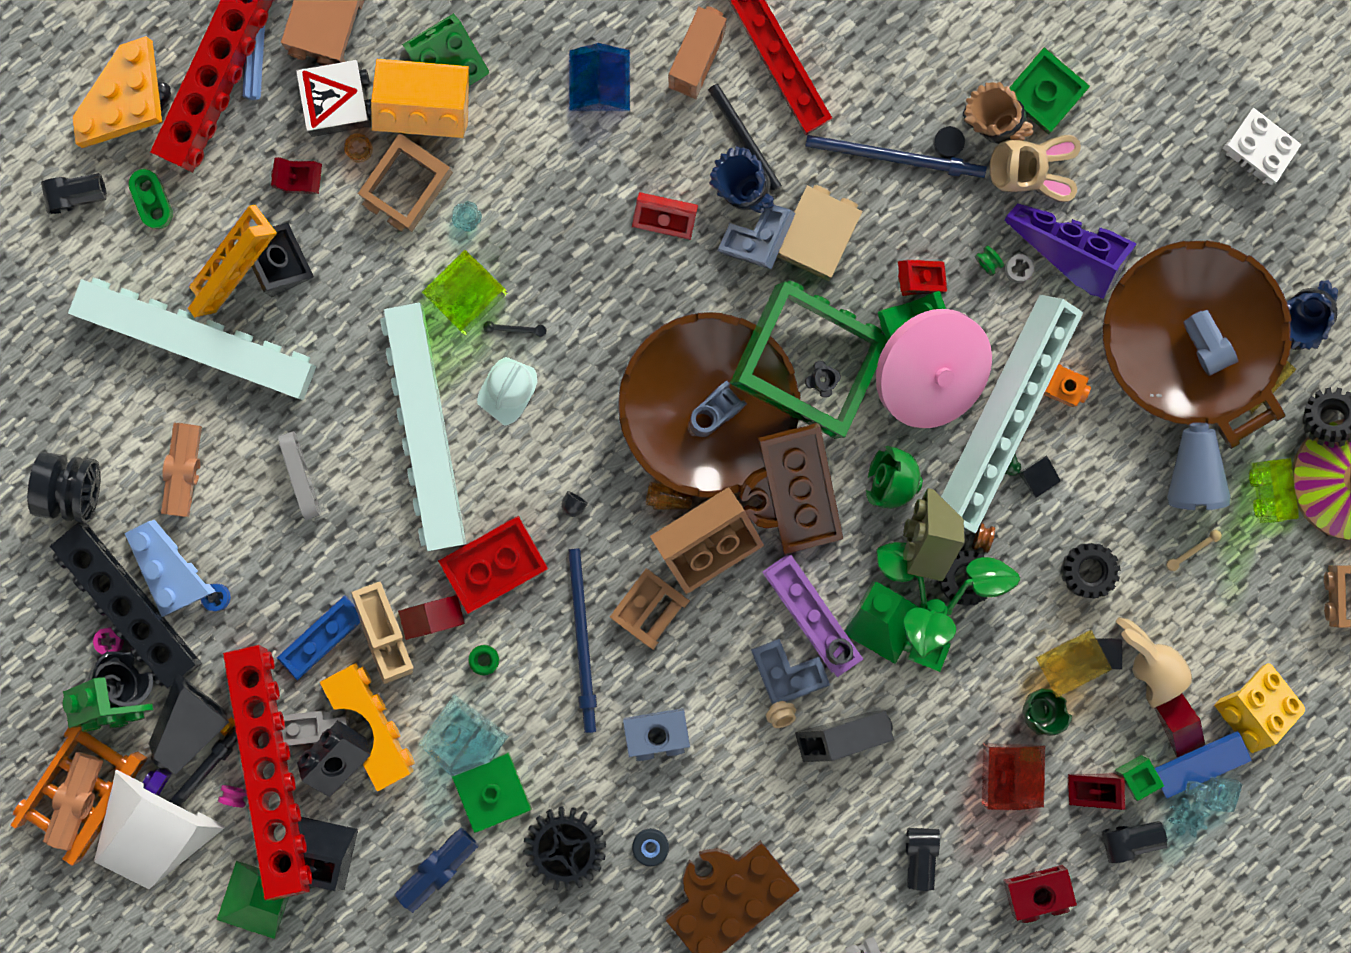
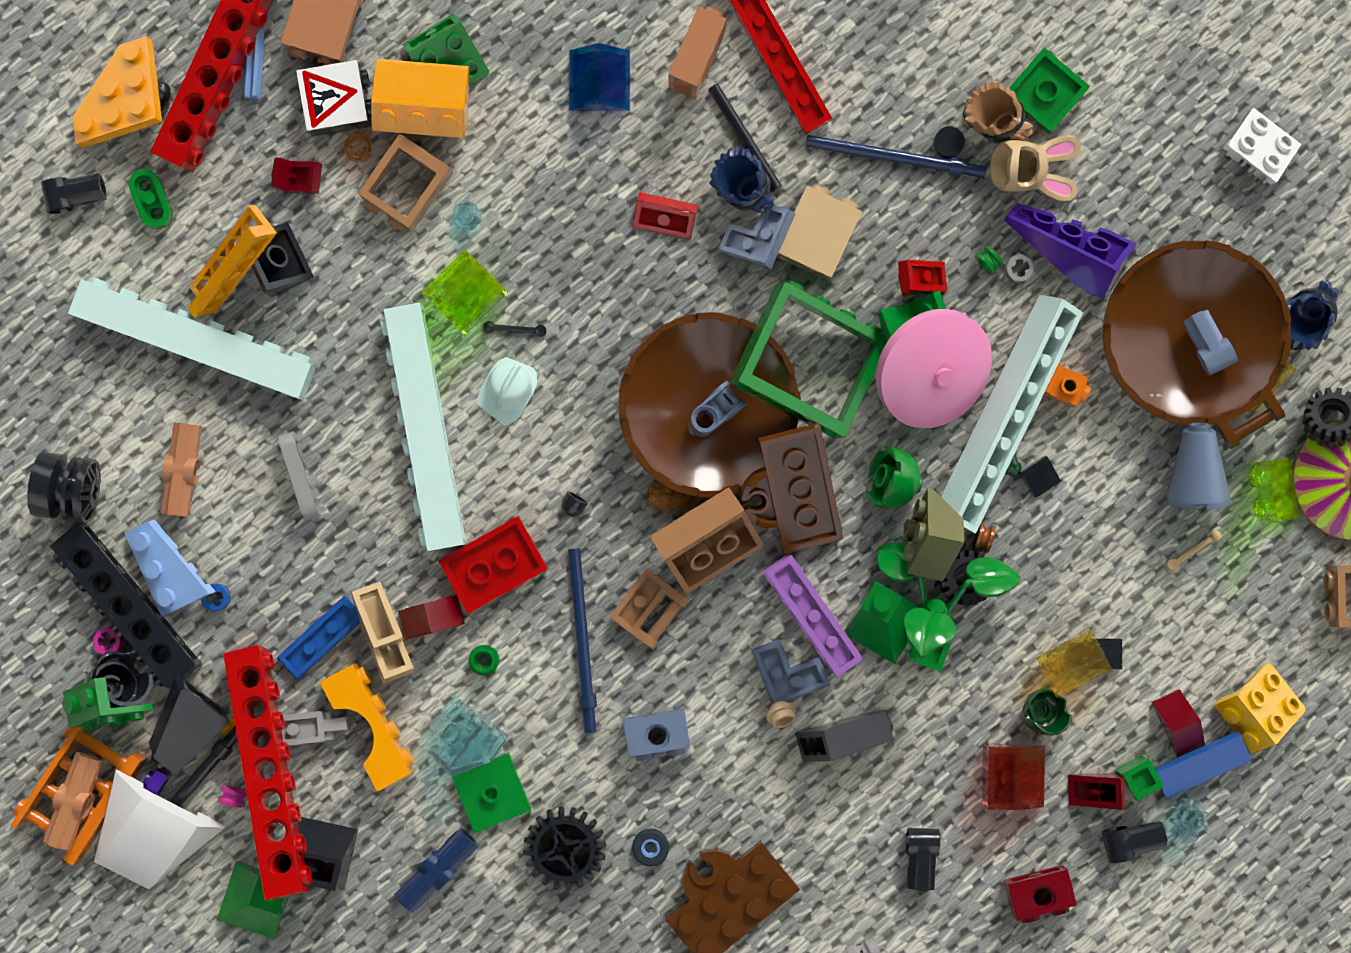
black brick [297,720,371,797] -> none
black plate [805,361,841,398] -> none
black hinge [826,638,853,665] -> none
black tyre [1061,543,1121,599] -> none
tan piece [1115,617,1192,708] -> none
clear light blue plate [1184,777,1243,812] -> none

